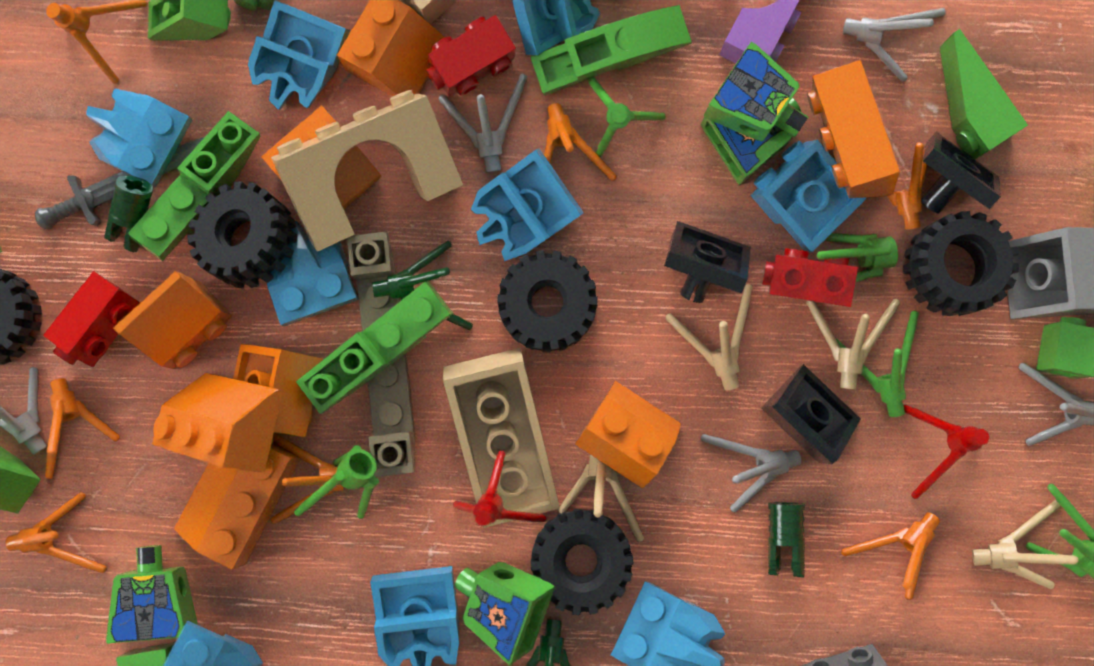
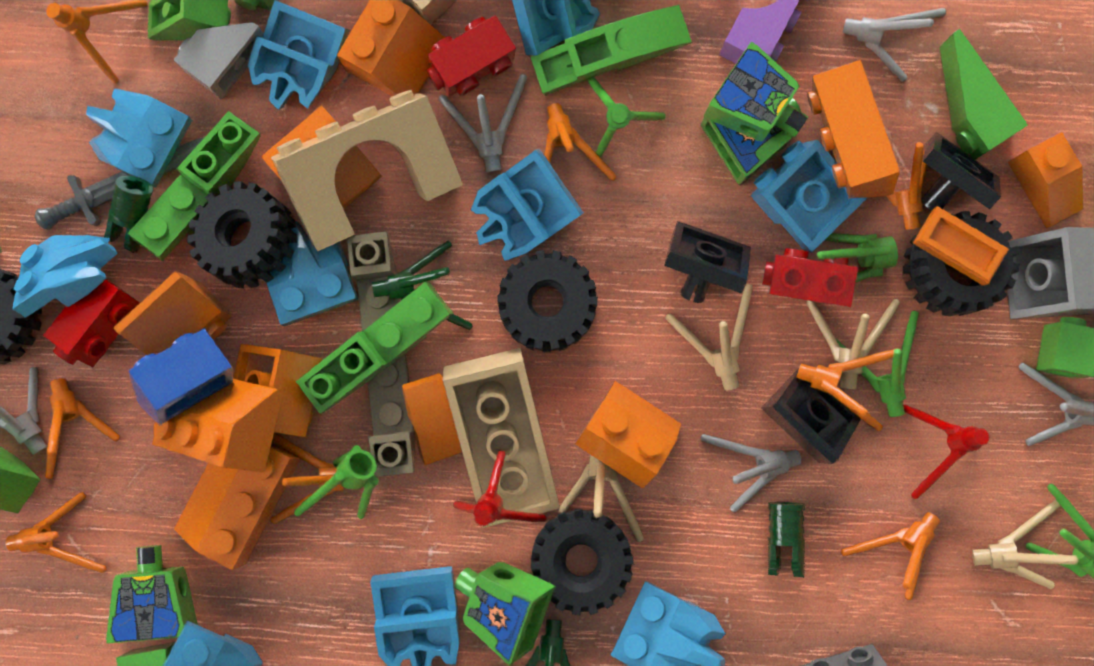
none -> dark azure plate [12,235,118,318]
none -> blue slope [128,329,233,425]
none -> light grey slope [174,22,264,100]
none -> orange slope [402,373,462,465]
none -> orange plant [796,348,897,431]
none -> orange tile [913,206,1009,285]
none -> orange slope [1008,132,1083,229]

